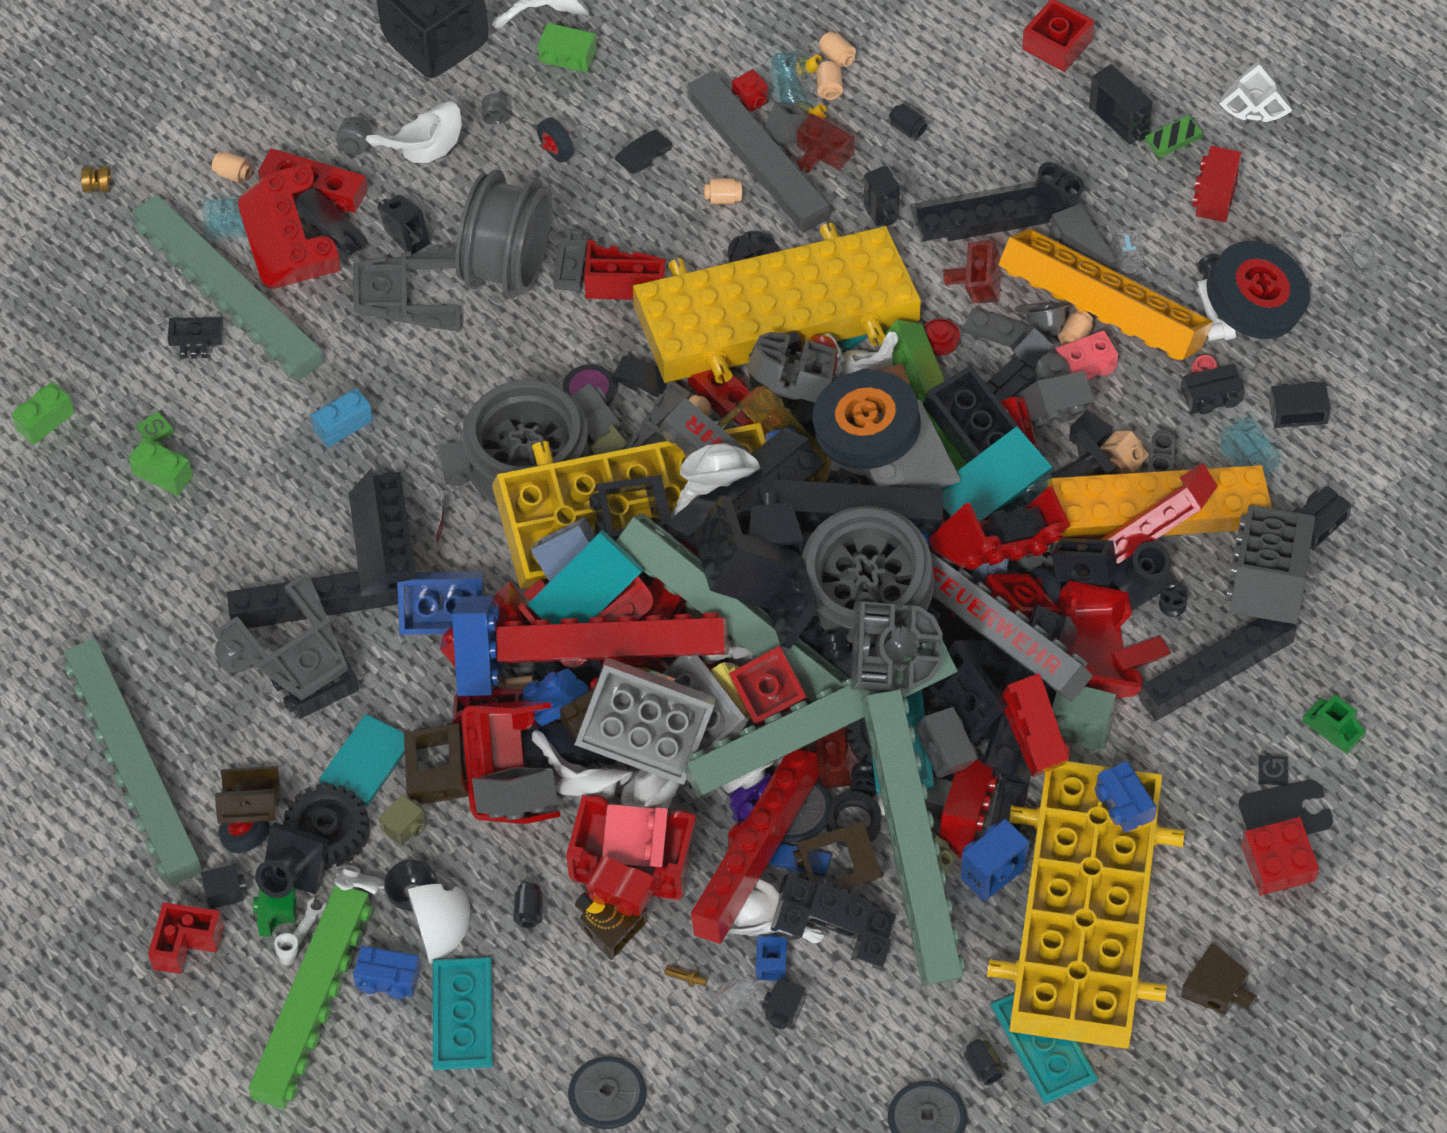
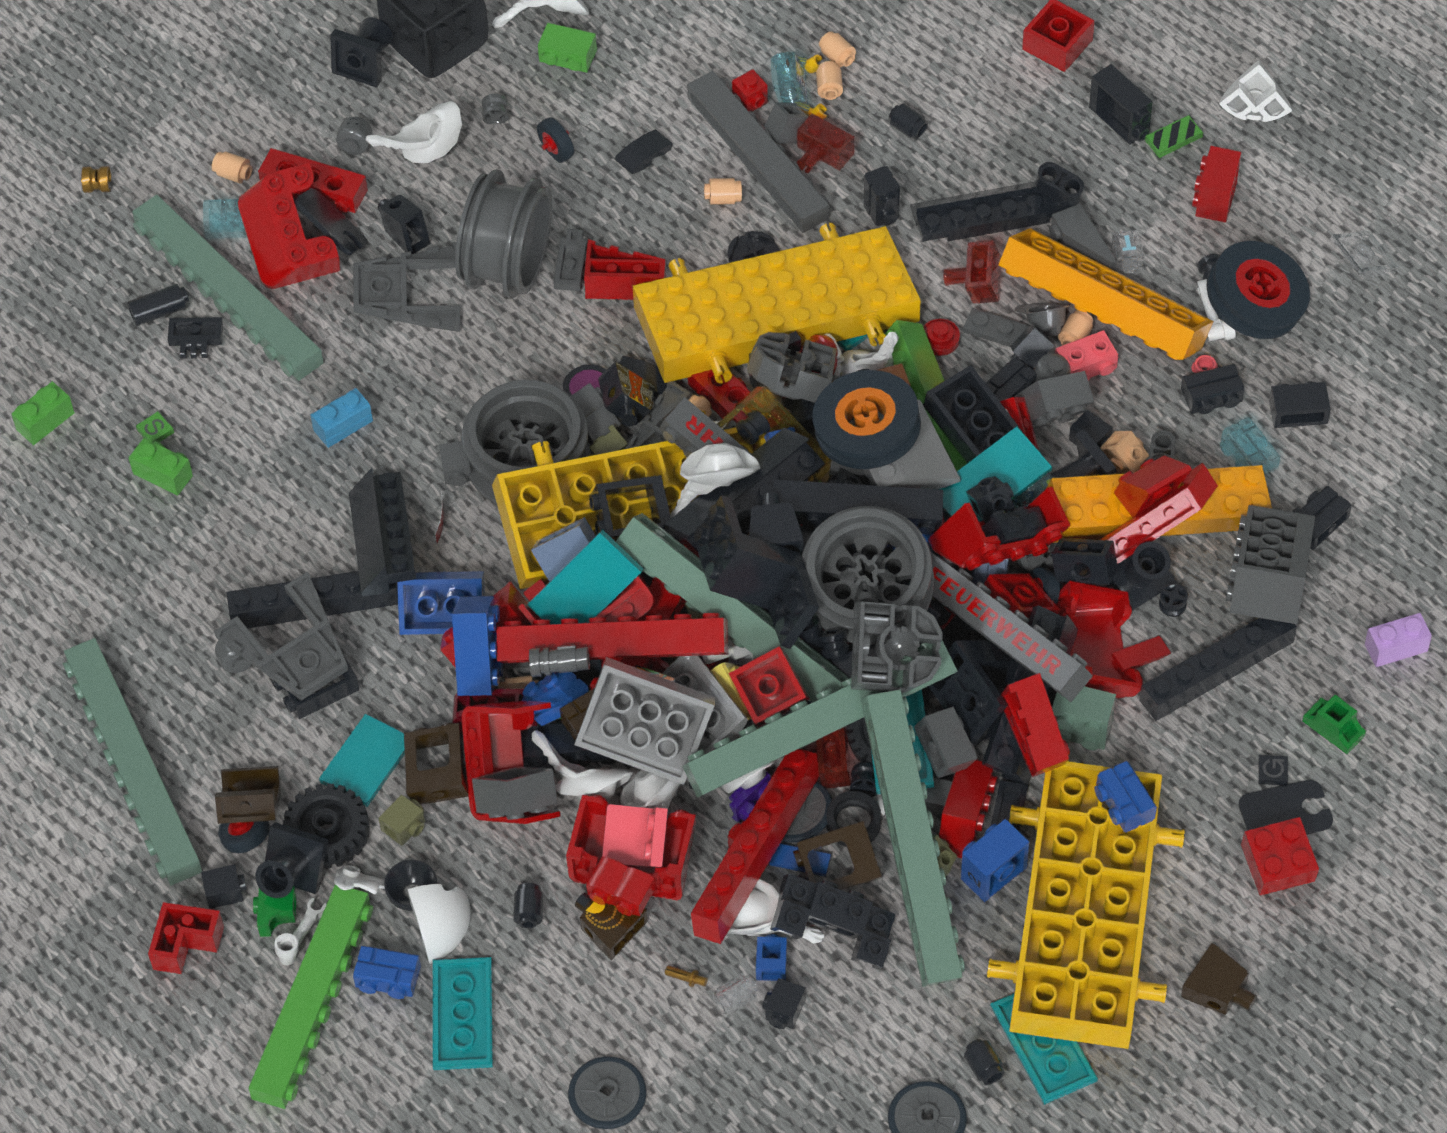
none -> black brick [127,284,189,327]
none -> black plant [330,17,393,88]
none -> dark grey axle [529,644,590,677]
none -> black torso [598,361,655,427]
none -> black wheel [736,410,771,445]
none -> black brick [966,476,1015,523]
none -> red slope [1114,455,1192,518]
none -> lavender brick [1365,613,1432,667]

